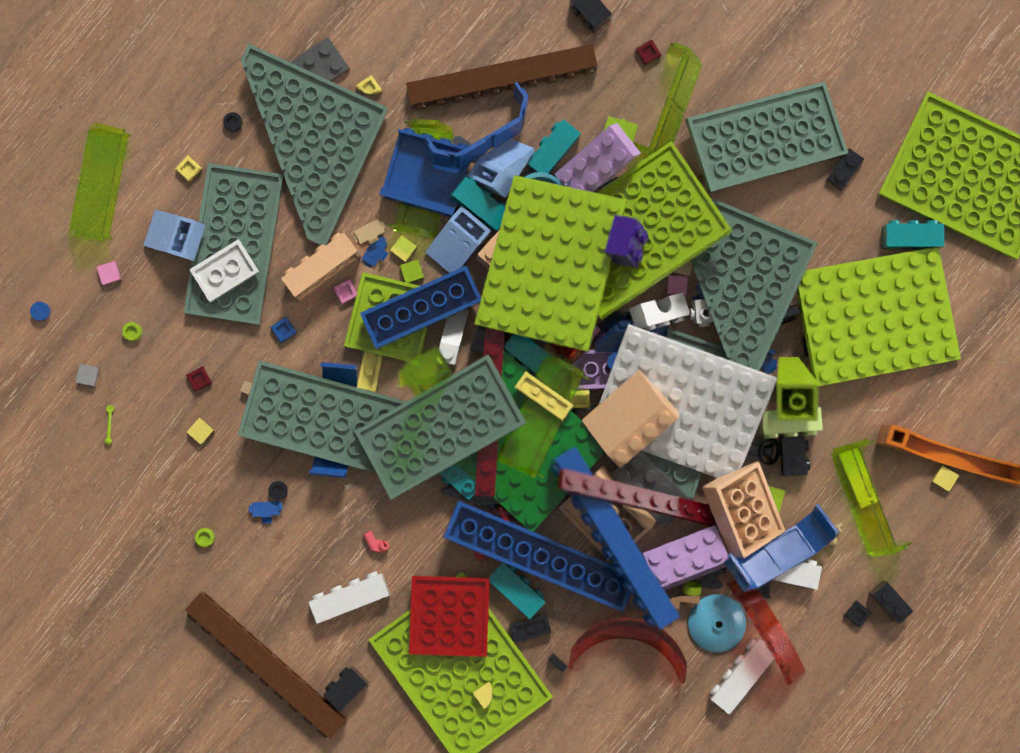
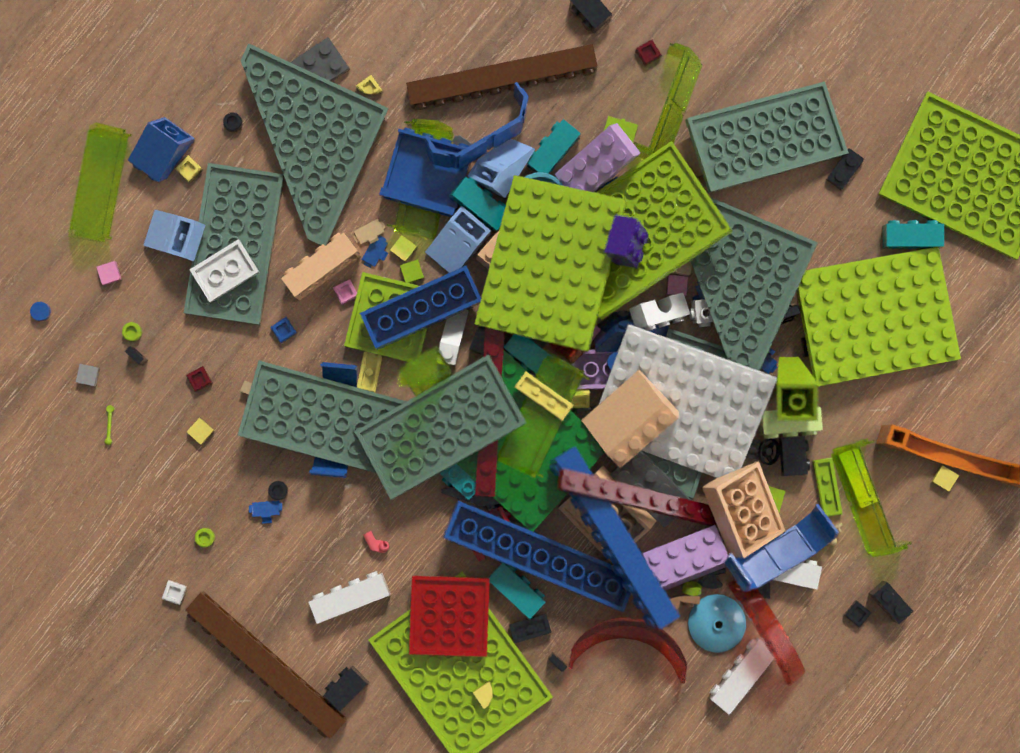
none -> black tile [125,346,148,365]
none -> blue slope [128,117,195,182]
none -> white tile [162,580,187,605]
none -> lime tile [812,457,843,517]

